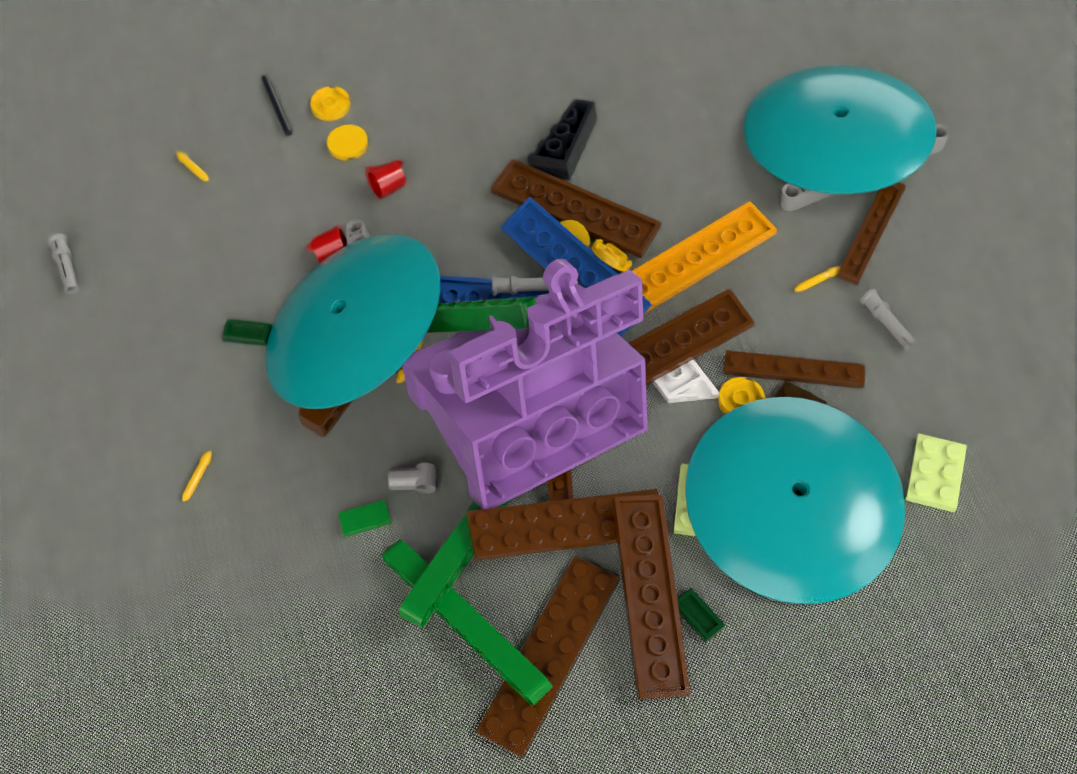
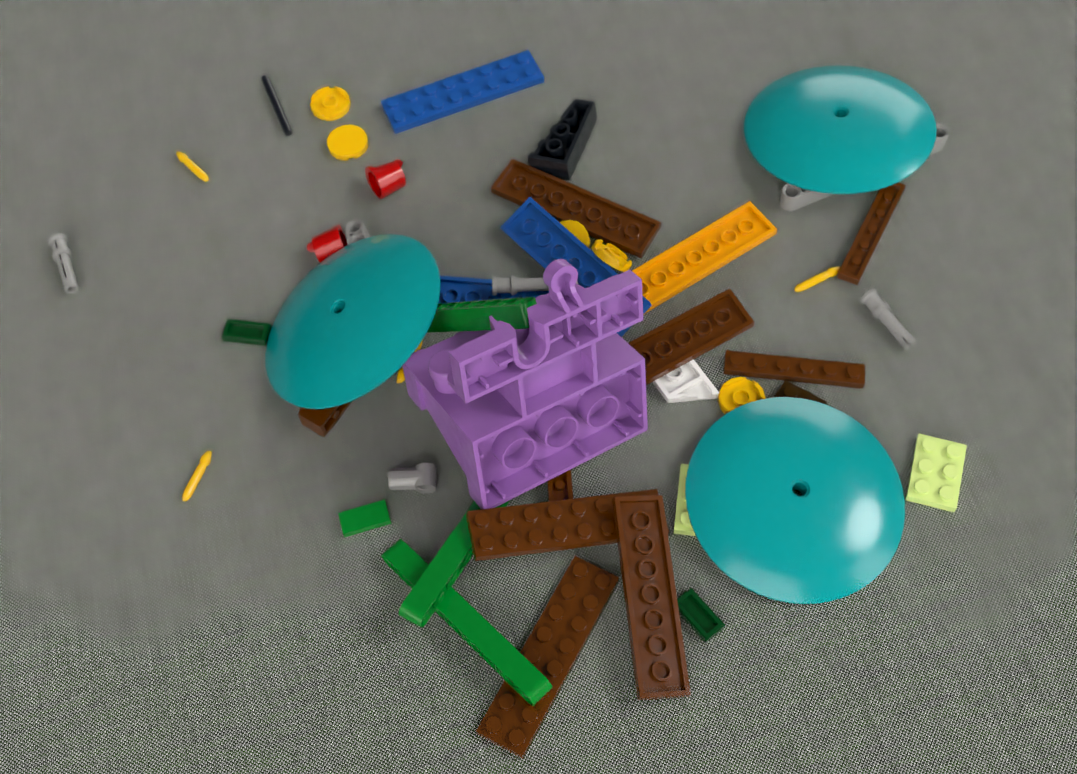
none -> blue plate [380,50,544,134]

